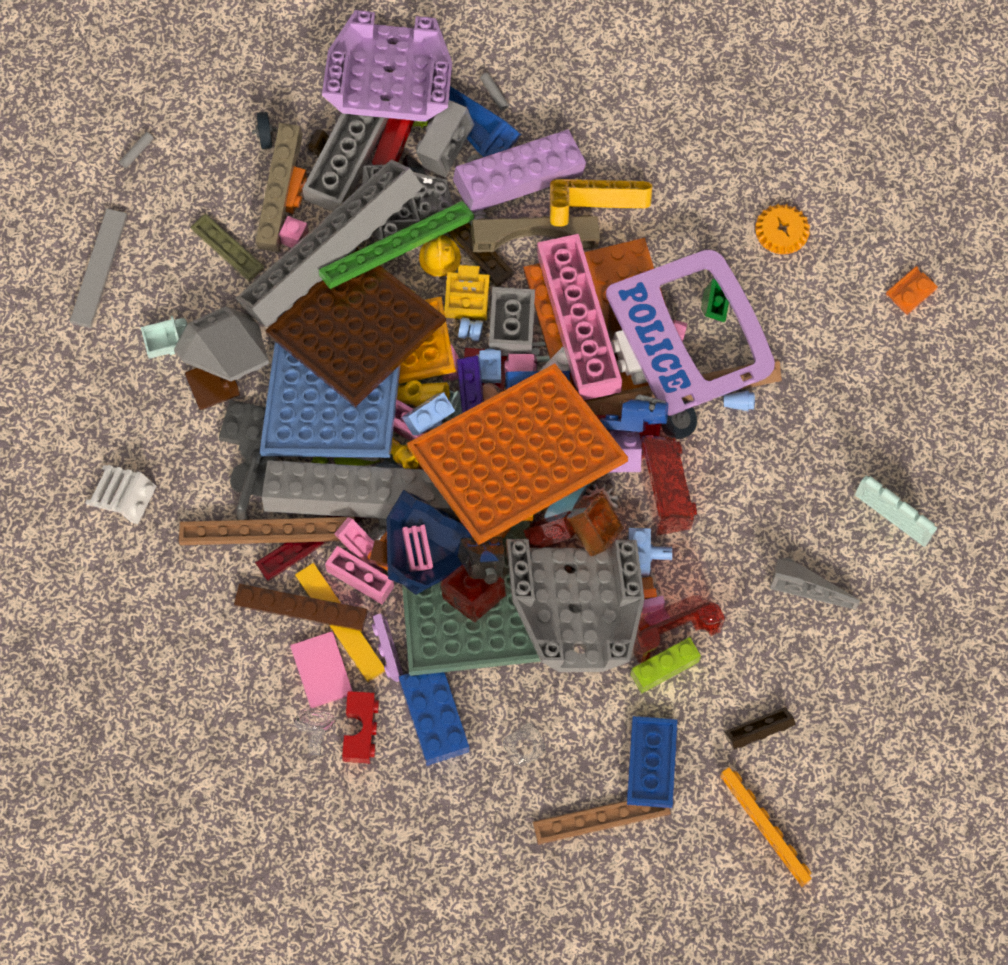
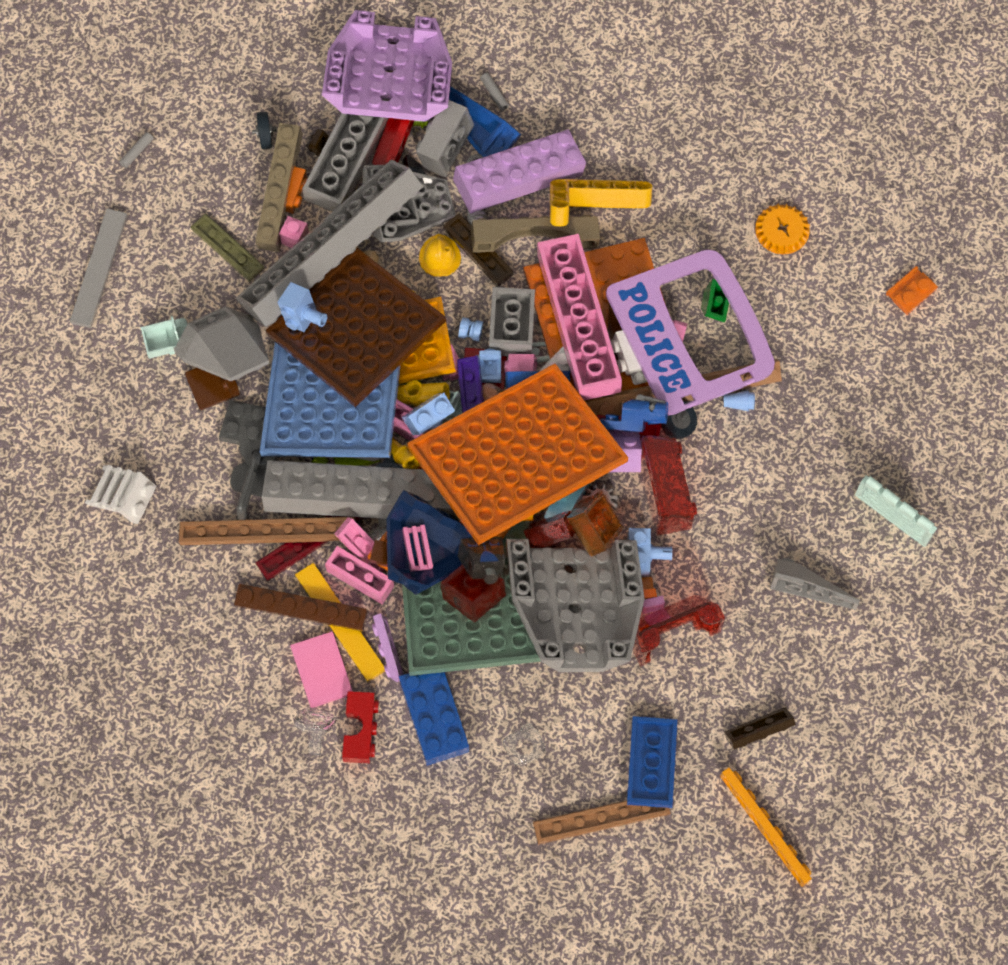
bright green plate [319,201,474,289] -> none
yellow piece [444,265,490,321] -> none
lime brick [630,637,701,694] -> none
none -> light blue brick [277,282,327,332]

